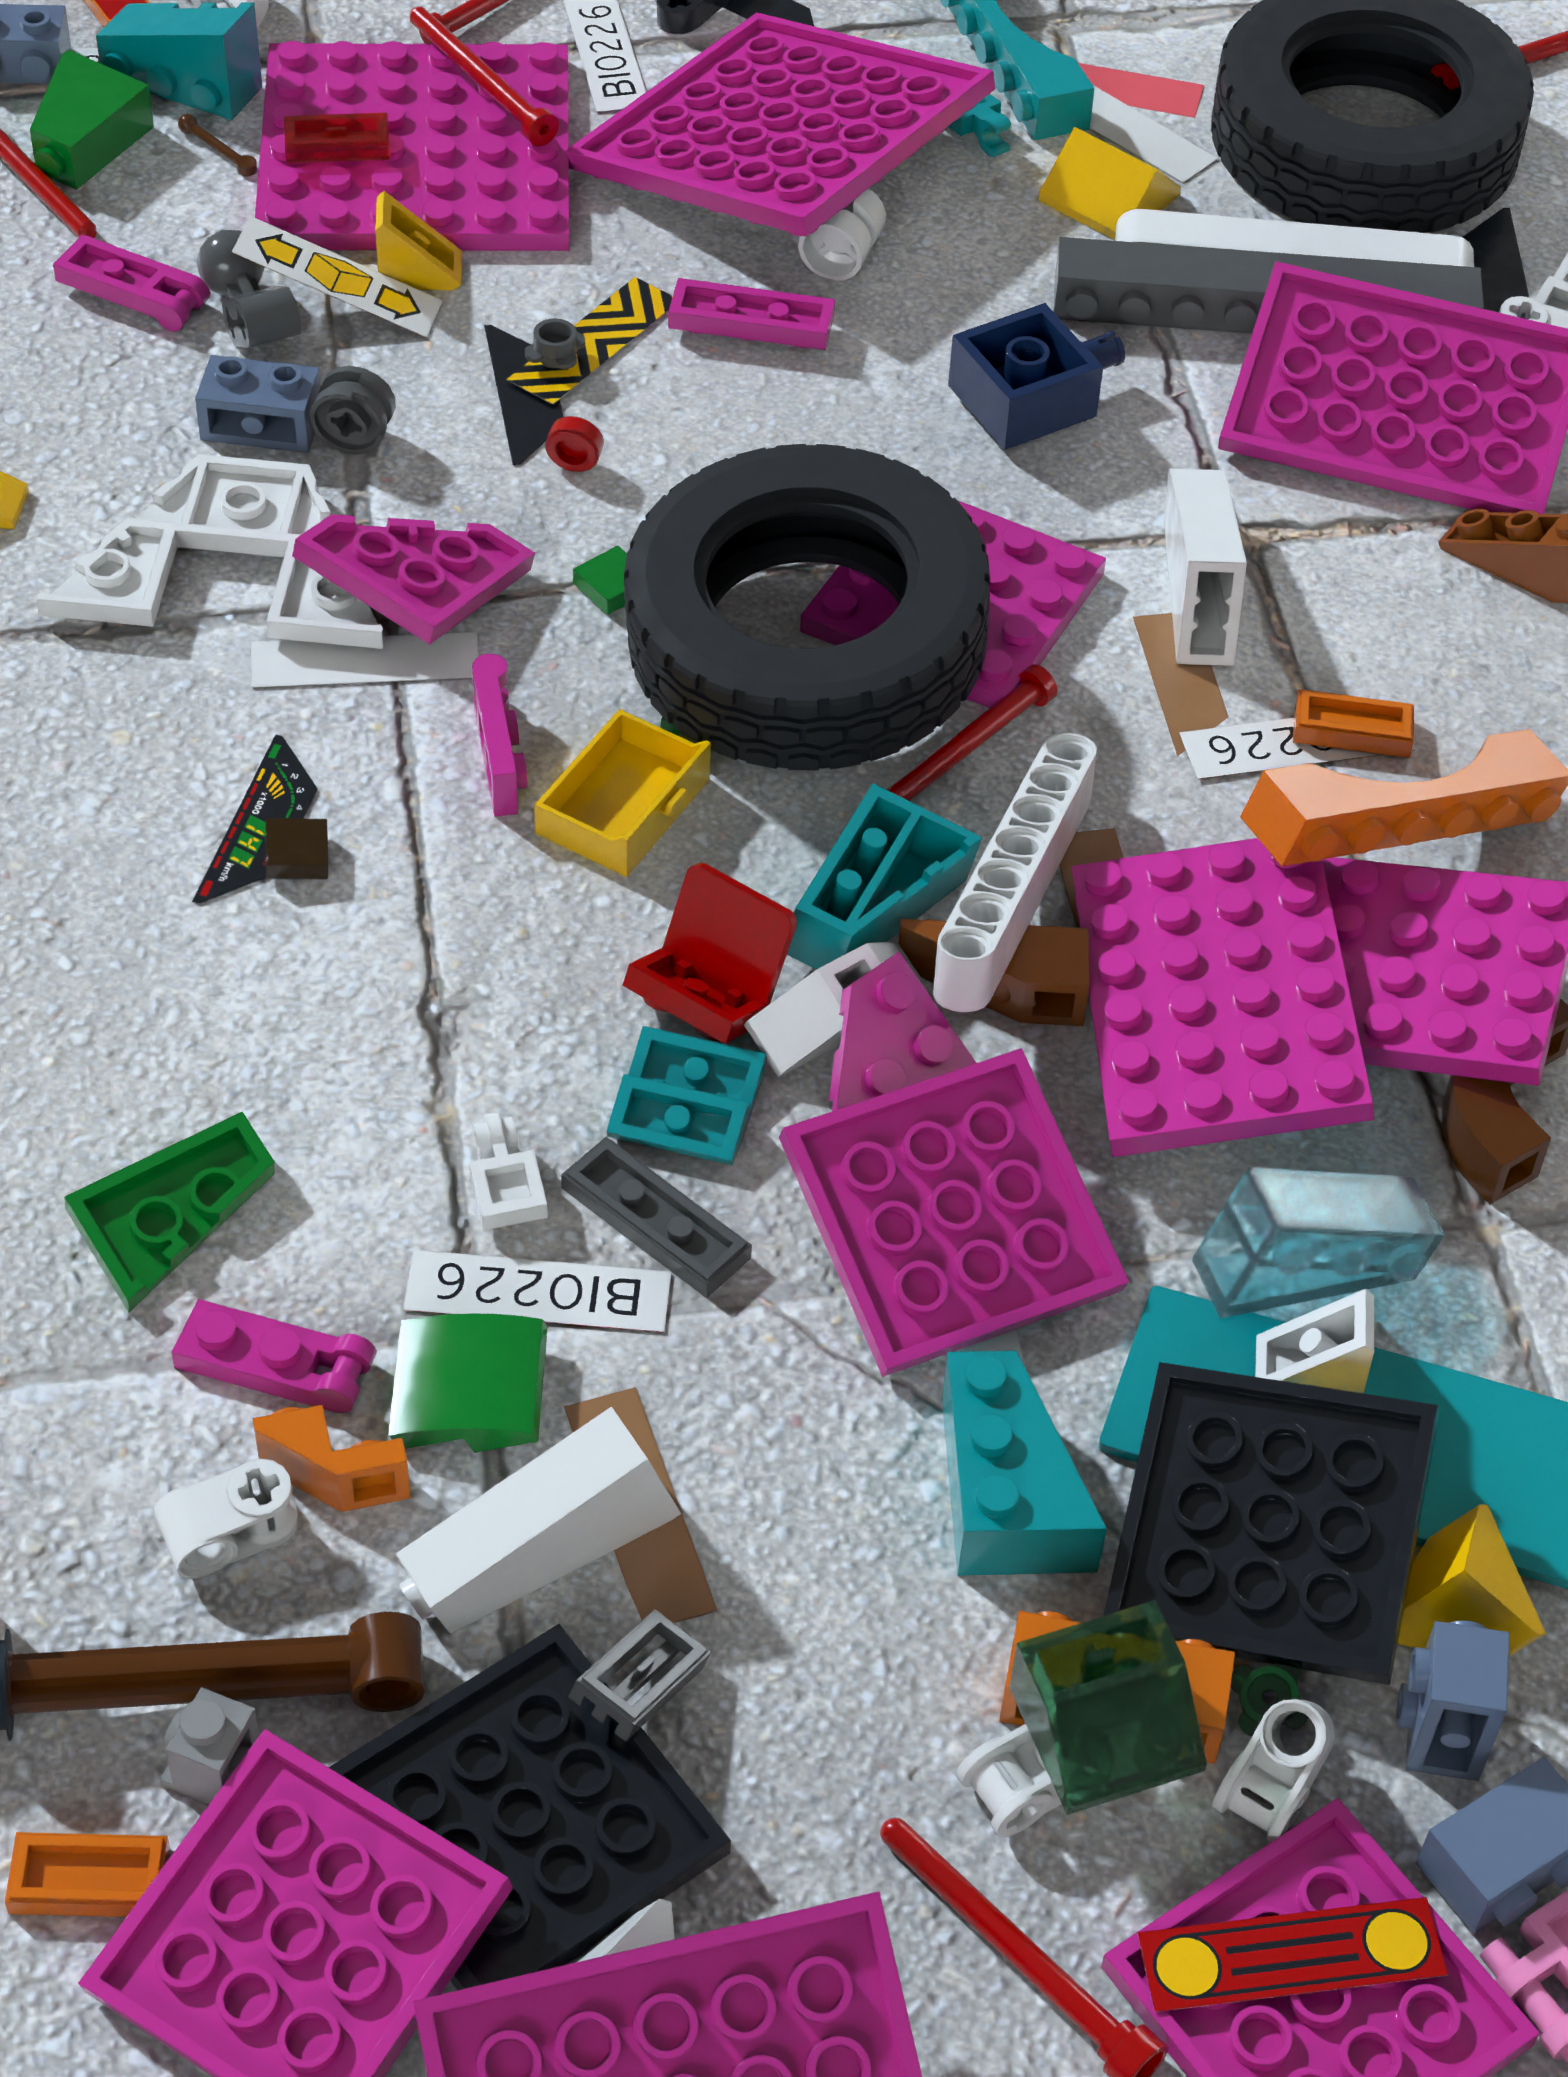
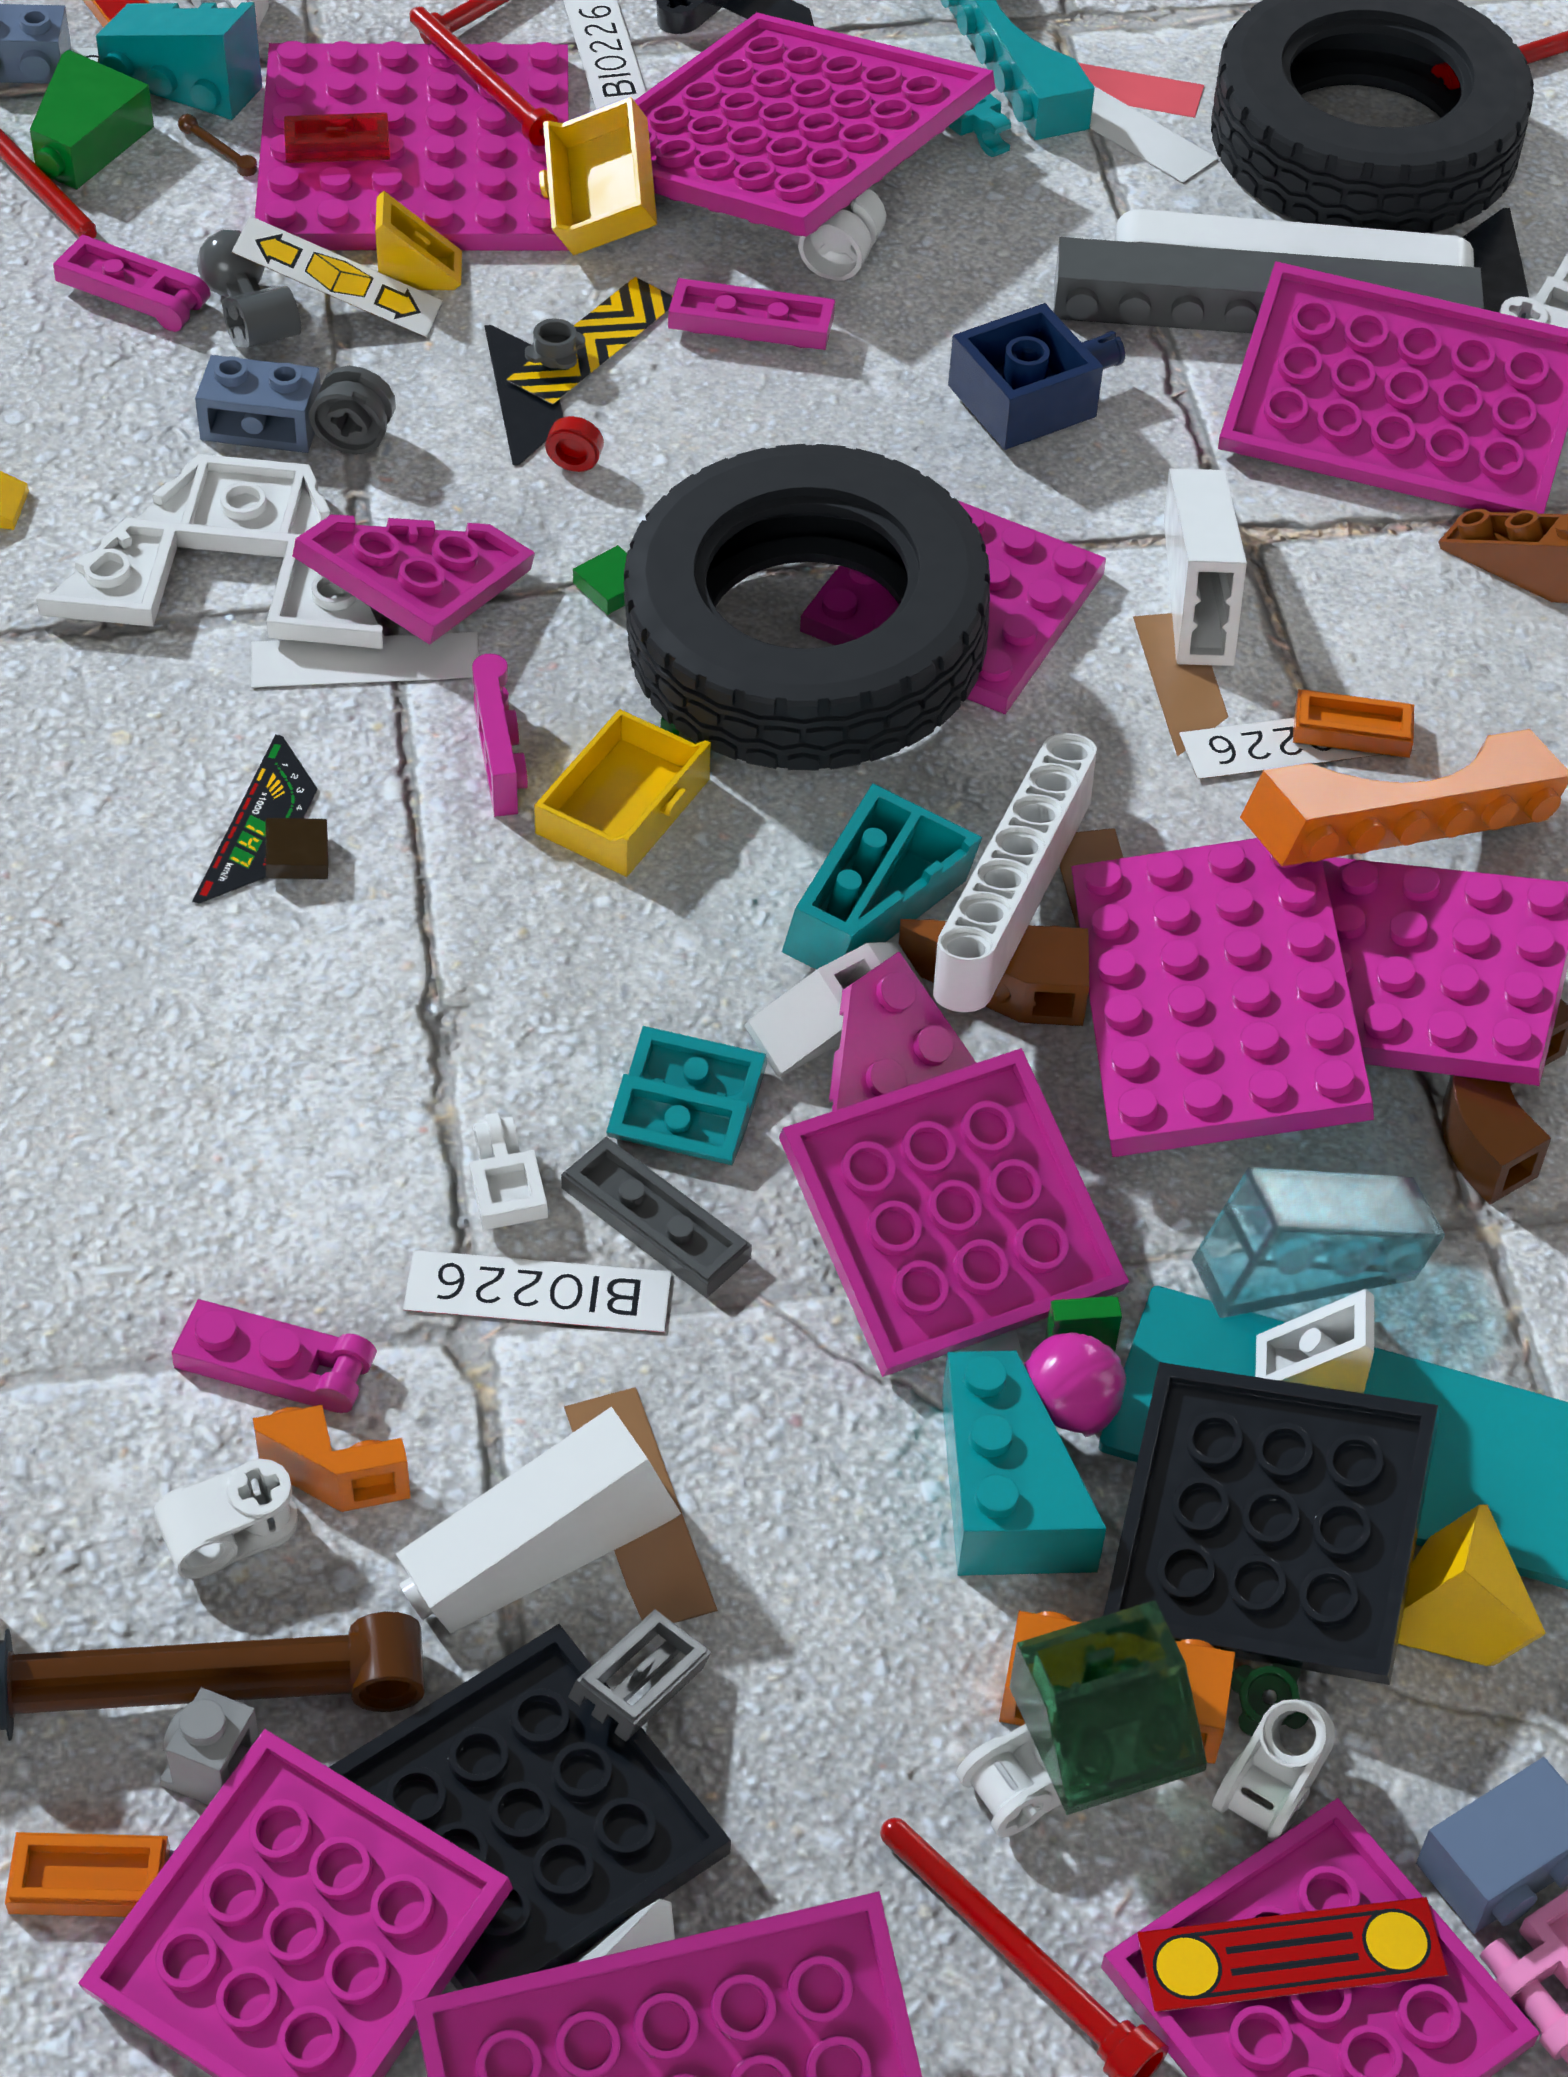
green wing [64,1112,275,1313] -> none
green slope [388,1313,548,1453] -> none
red bracket [622,863,797,1044] -> none
red bar [886,664,1058,801] -> none
yellow slope [1038,127,1181,240] -> none
sand blue brick [1396,1621,1509,1781] -> none
none -> yellow container [539,97,658,256]
none -> dark pink hair [1024,1332,1126,1437]
none -> green tile [1045,1296,1122,1351]

